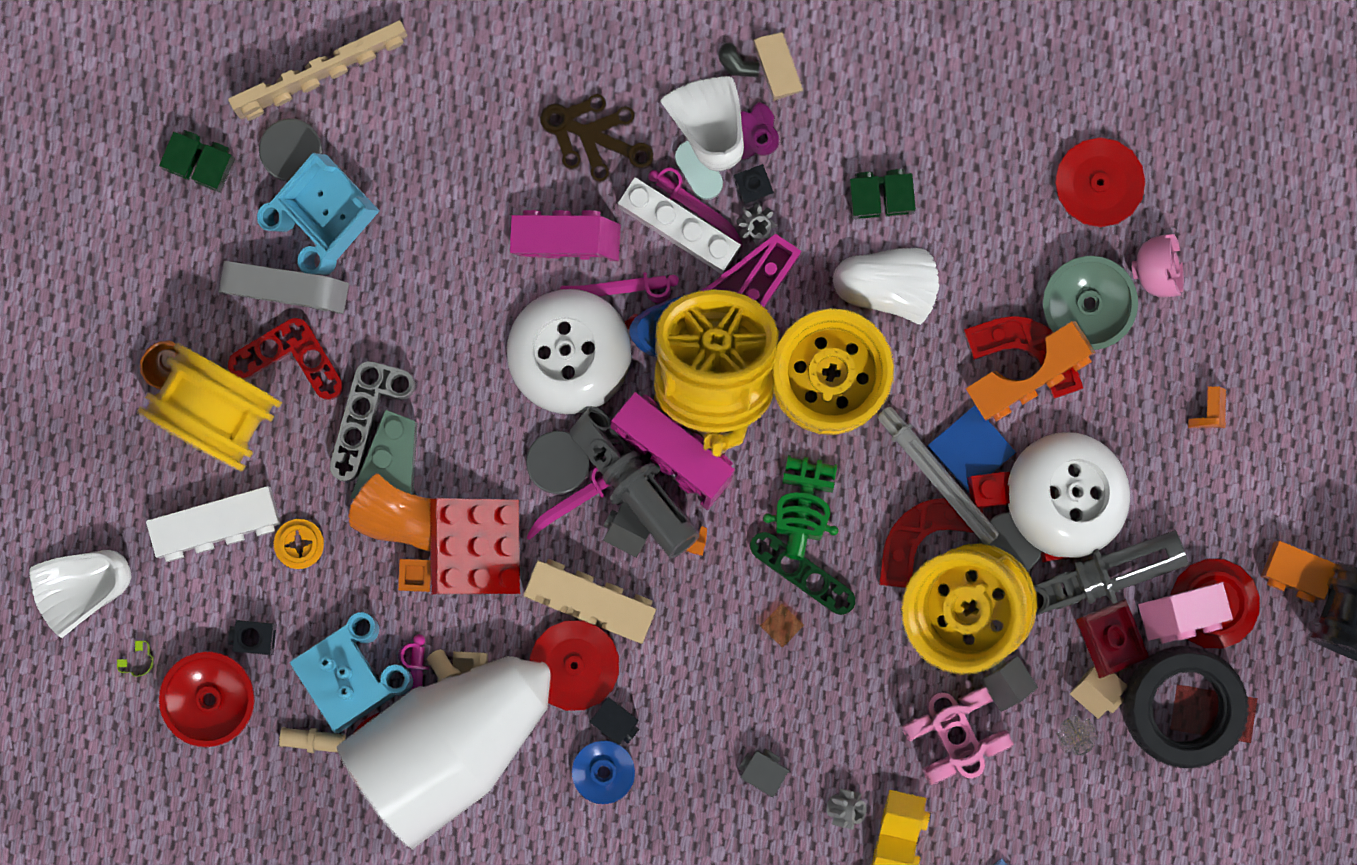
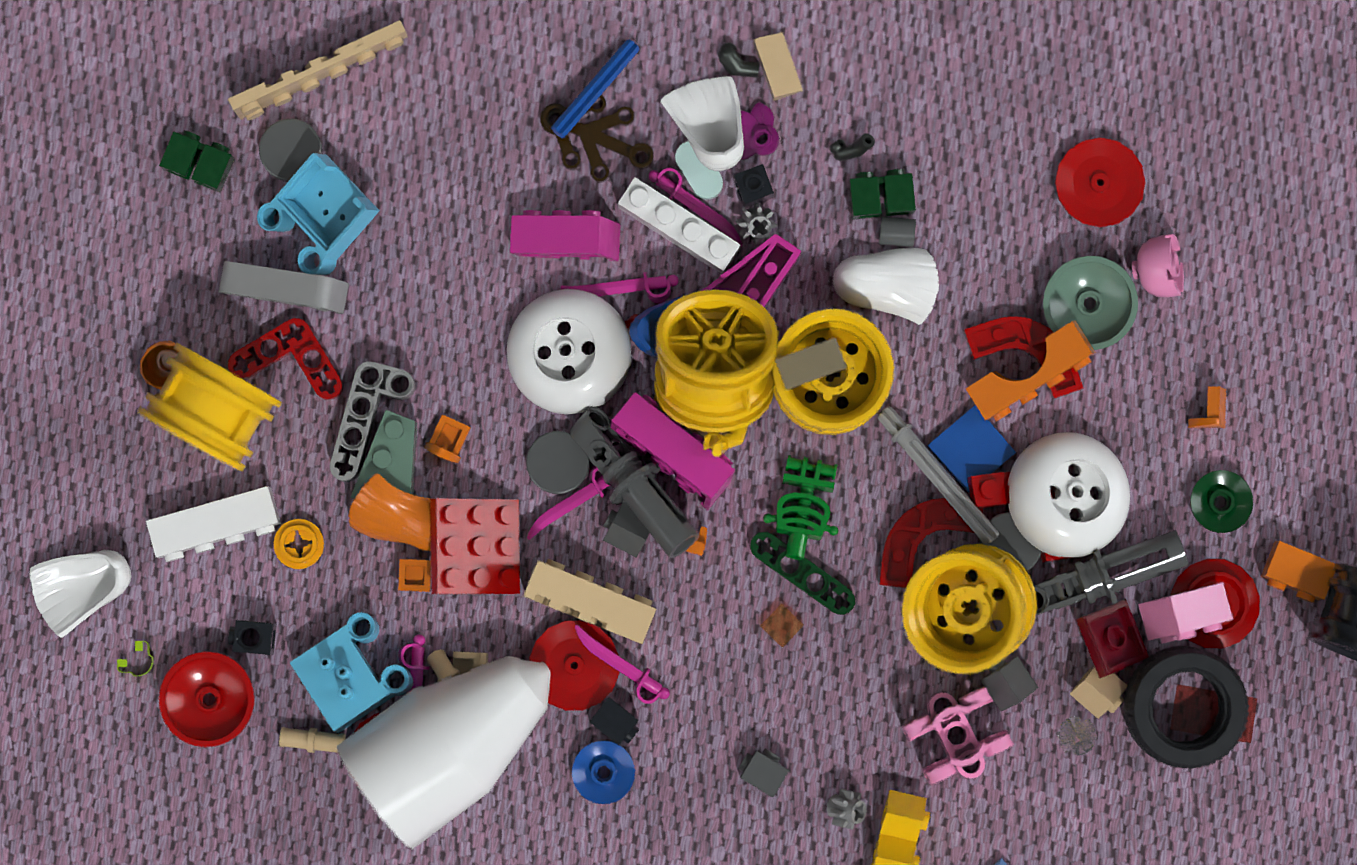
none -> orange tile [424,414,471,463]
none -> blue axle [551,39,639,138]
none -> dark pink sword [575,625,670,704]
none -> dark tan tile [775,338,847,390]
none -> pearl dark grey arm [829,133,875,161]
none -> dark grey piece [879,216,916,247]
none -> dark green dish [1190,470,1253,533]

